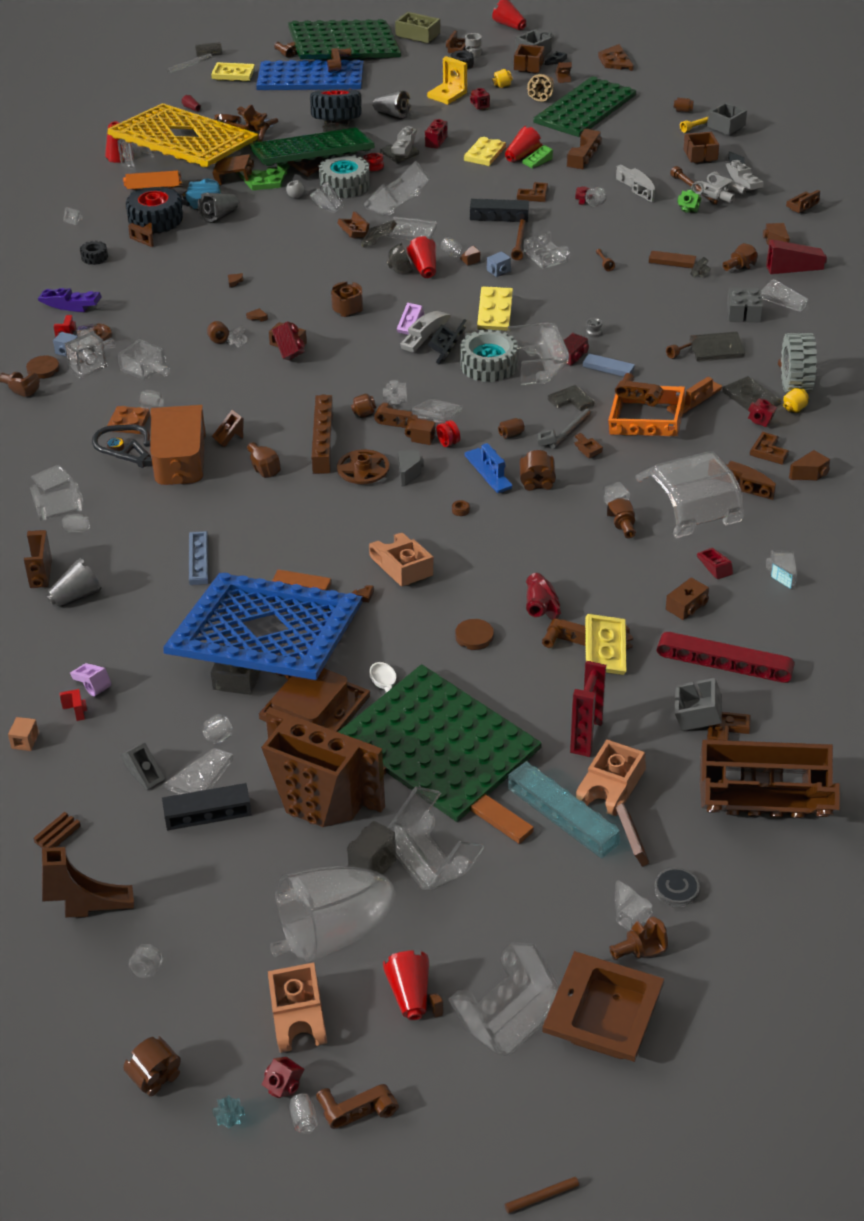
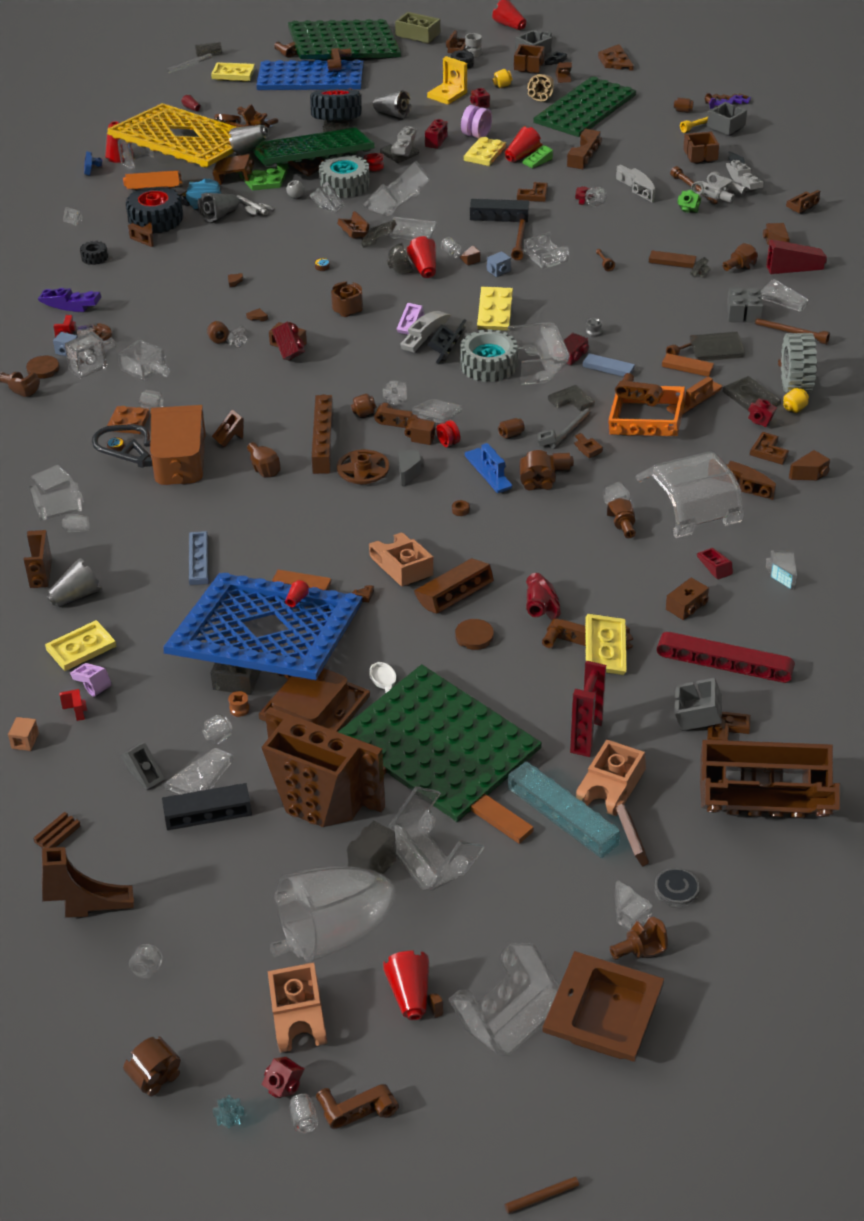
none -> light yellow plate [45,620,116,671]
none -> blue piece [84,151,103,176]
none -> dark orange wheel [228,691,250,717]
none -> flat silver cone [229,125,269,156]
none -> light grey piece [236,195,274,216]
none -> red cone [285,580,309,607]
none -> tile [315,258,330,271]
none -> reddish brown brick [414,558,494,614]
none -> lavender wheel [461,105,492,139]
none -> reddish brown brick [549,453,574,471]
none -> dark orange tile [662,353,714,377]
none -> piece [704,93,751,109]
none -> reddish brown piece [755,319,830,345]

